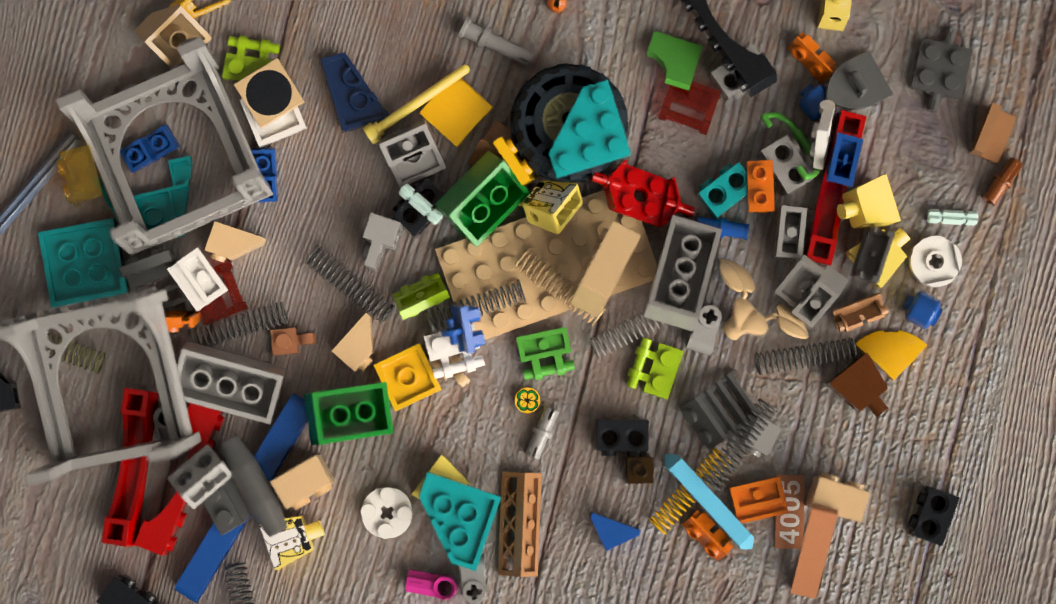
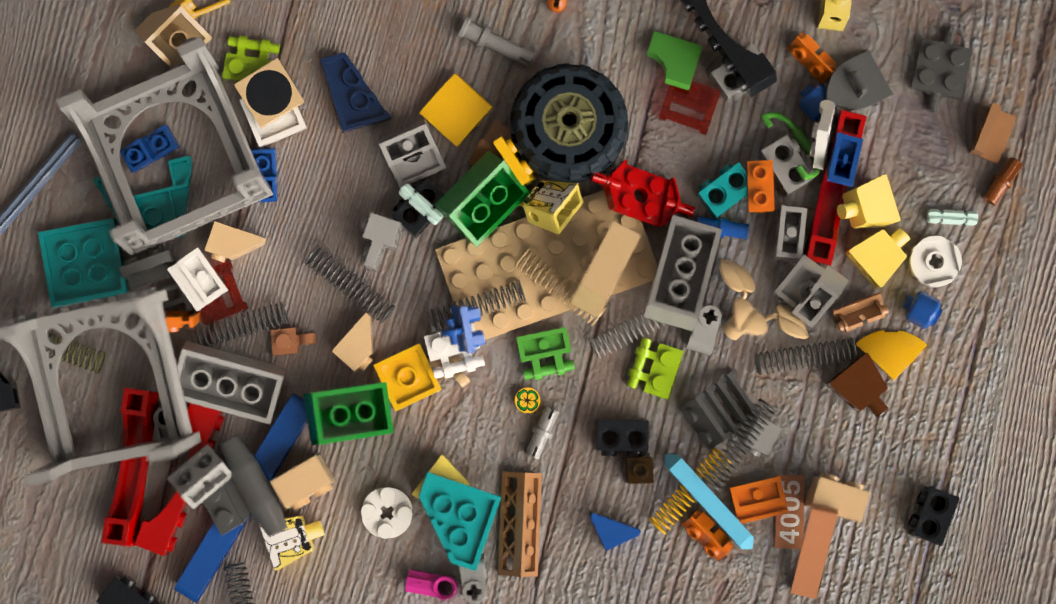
clear yellow bracket [56,145,103,208] -> none
light yellow piece [363,64,470,144] -> none
lime plate [392,272,450,320] -> none
teal plate [548,80,631,179] -> none
dark grey hinge [850,226,895,284] -> none

